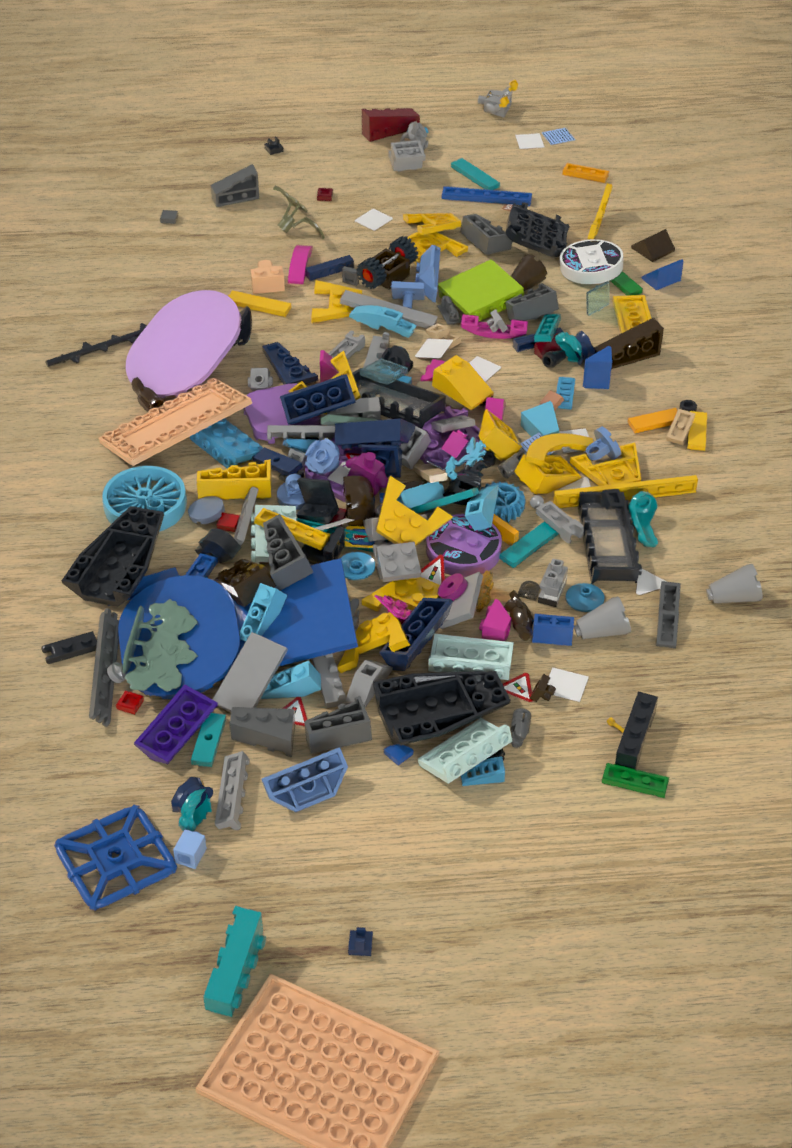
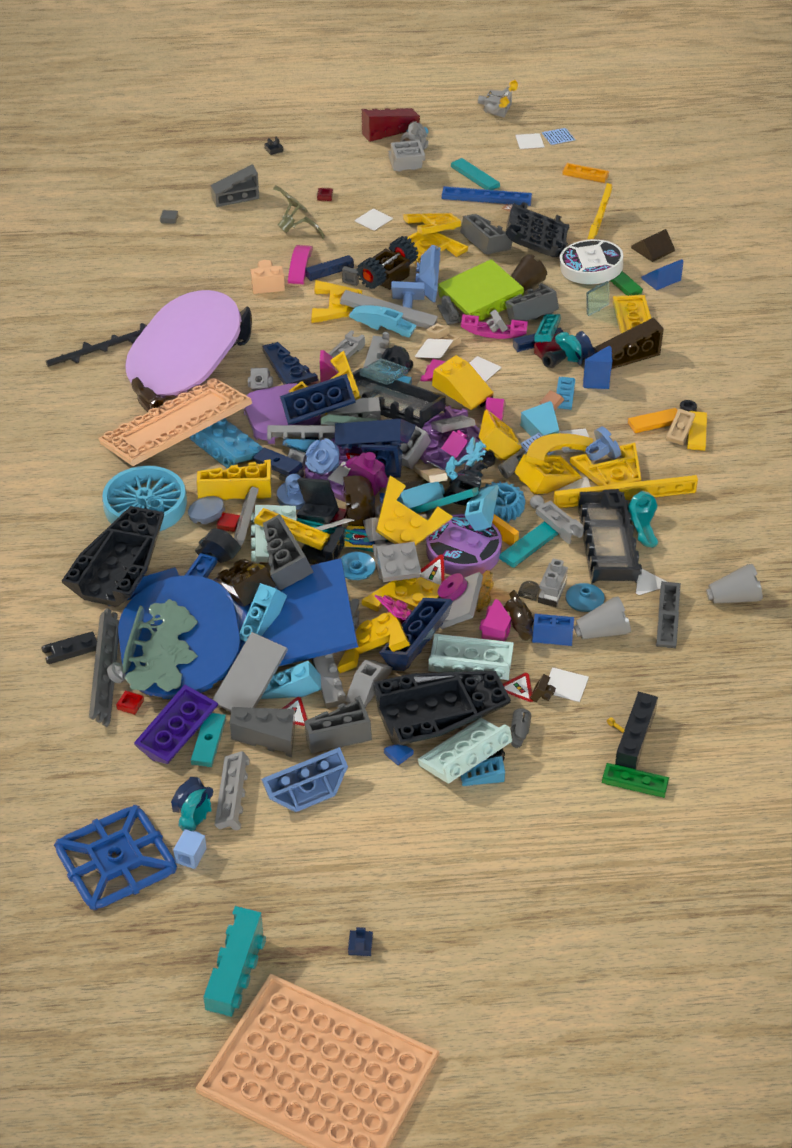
yellow tile [228,290,292,317] -> none

